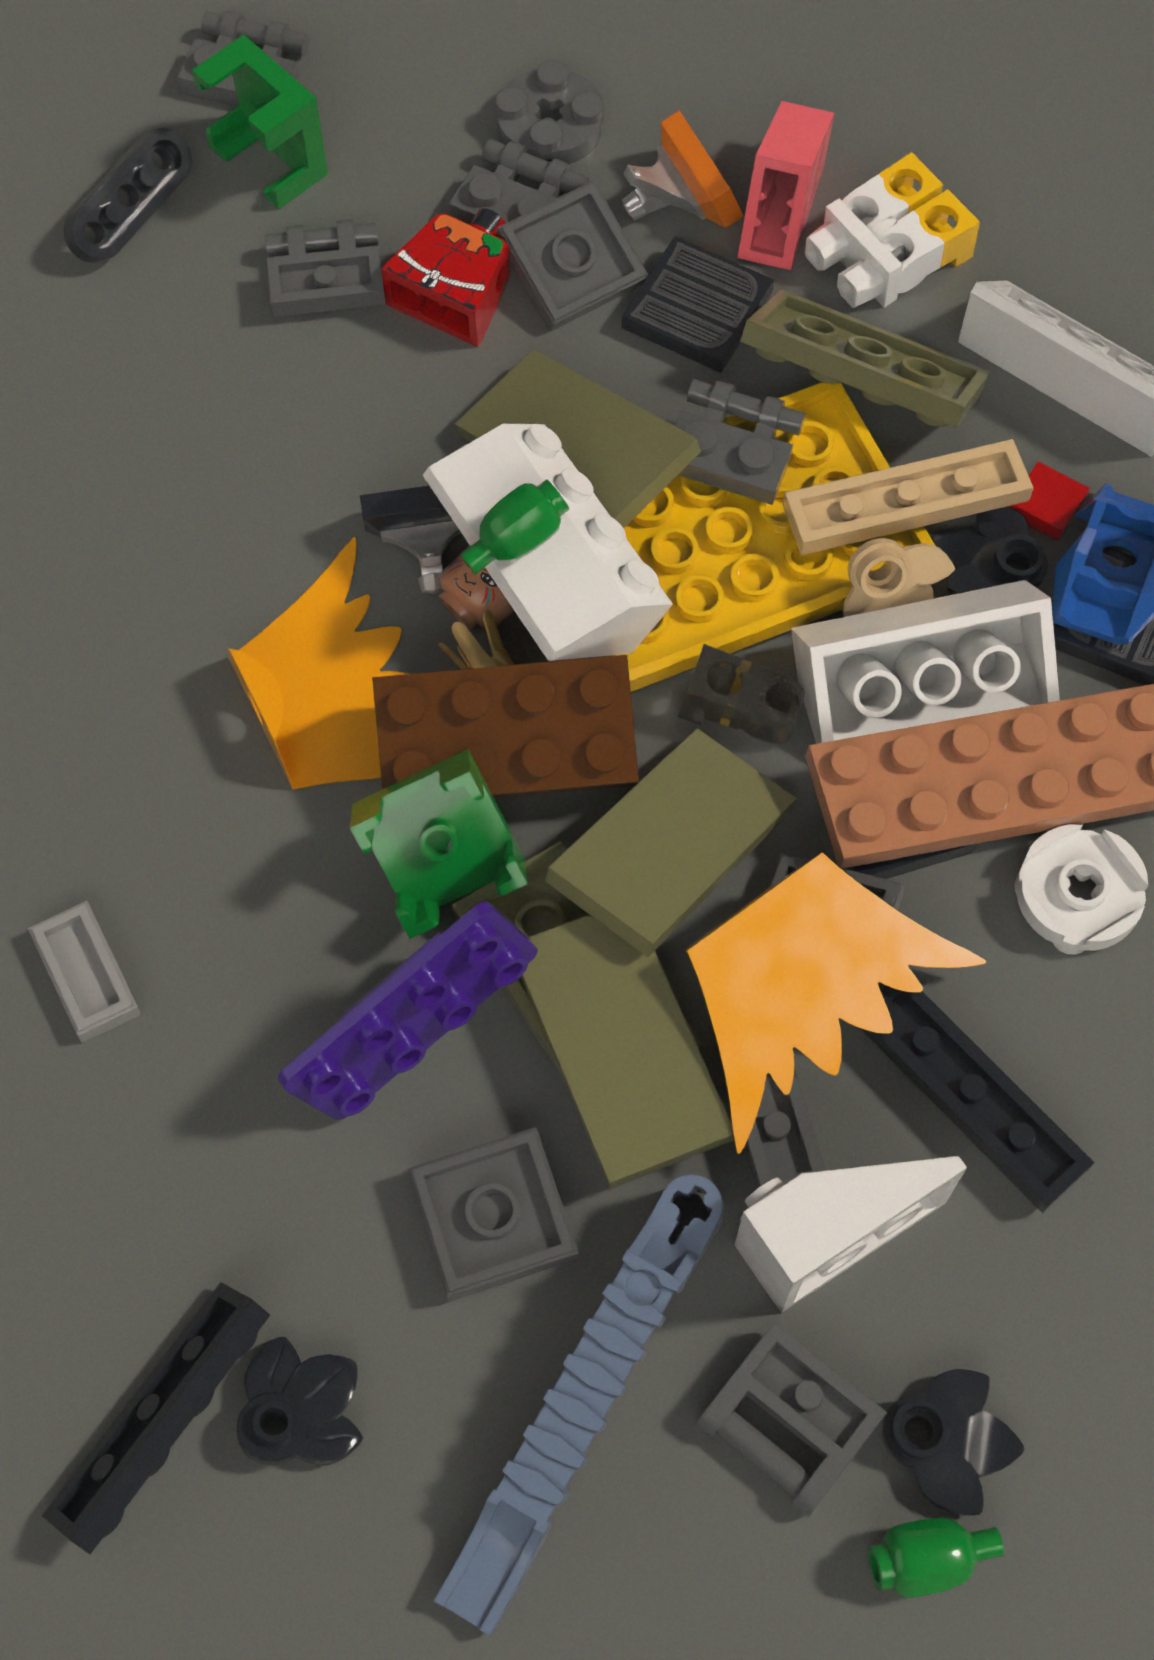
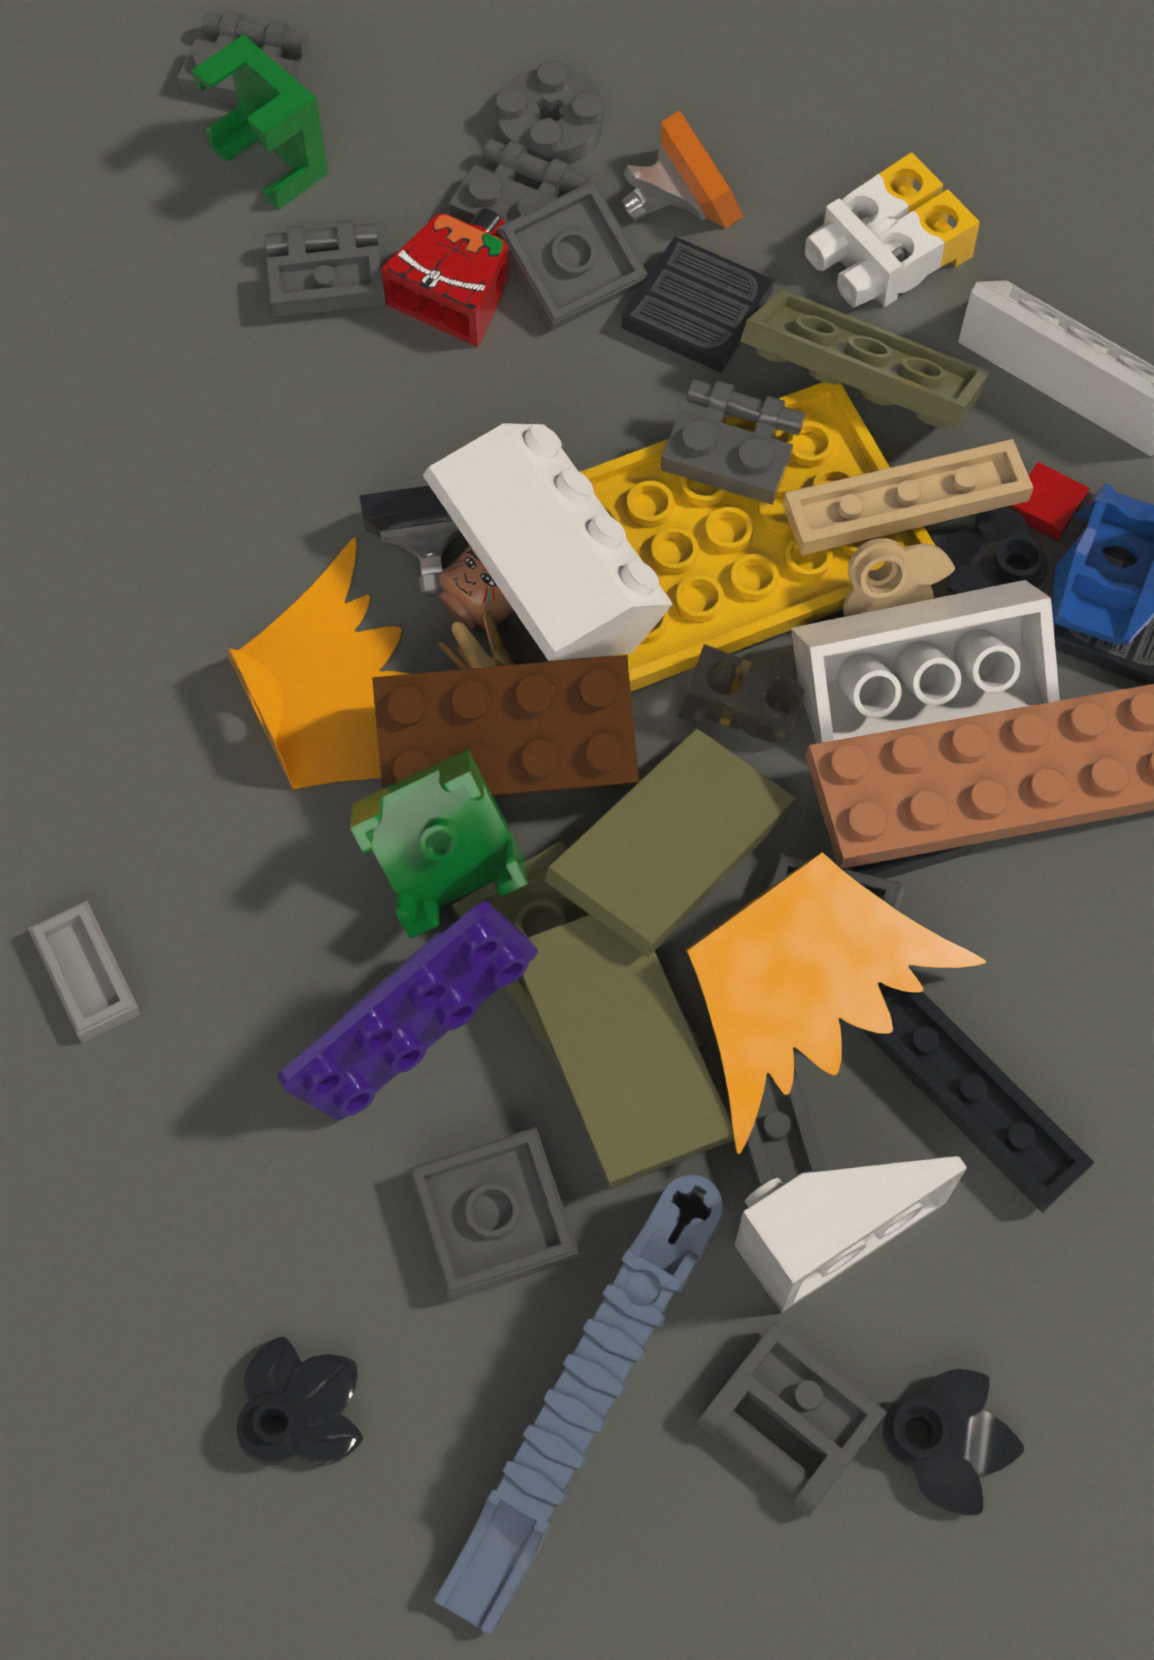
black plate [42,1282,270,1555] -> none
black plate [64,128,192,263] -> none
olive tile [455,349,701,528] -> none
green plant [460,479,570,575] -> none
coral slope [737,101,835,271] -> none
green plant [868,1518,1004,1598] -> none
white plate [1014,824,1148,955] -> none

